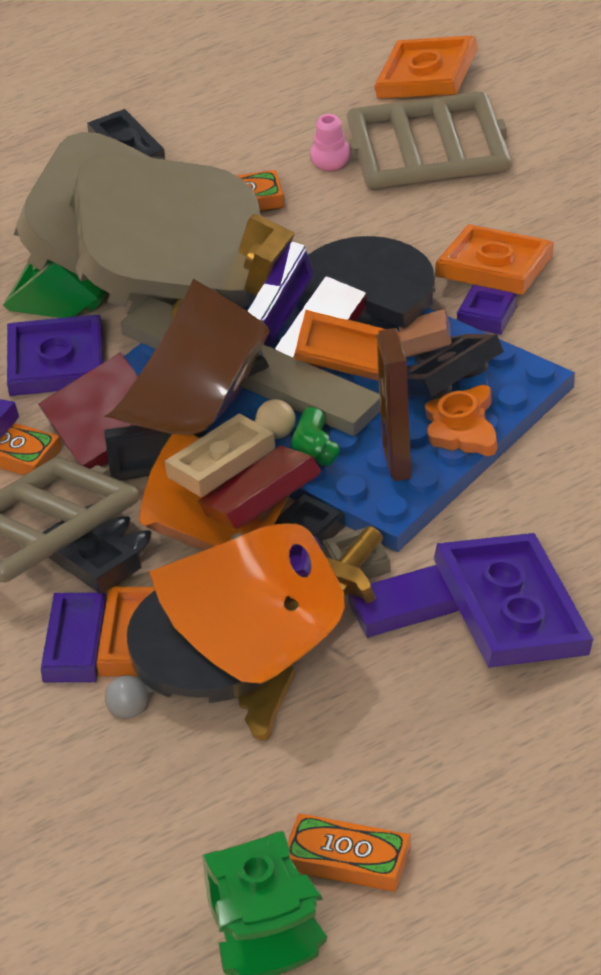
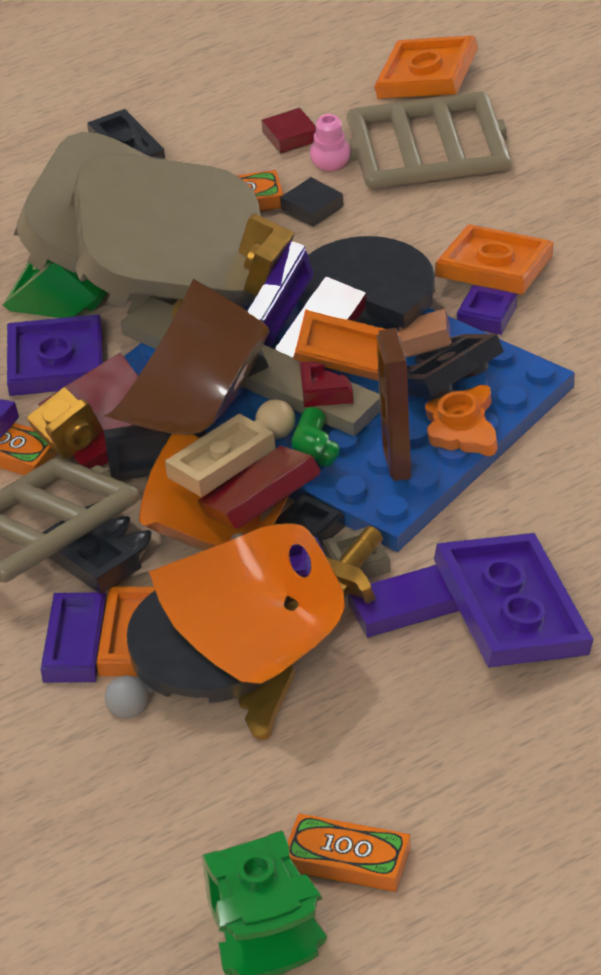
none -> pearl gold bracket [26,387,104,460]
none -> dark red tile [261,107,316,154]
none -> black tile [280,177,344,226]
none -> dark red tile [300,362,354,407]

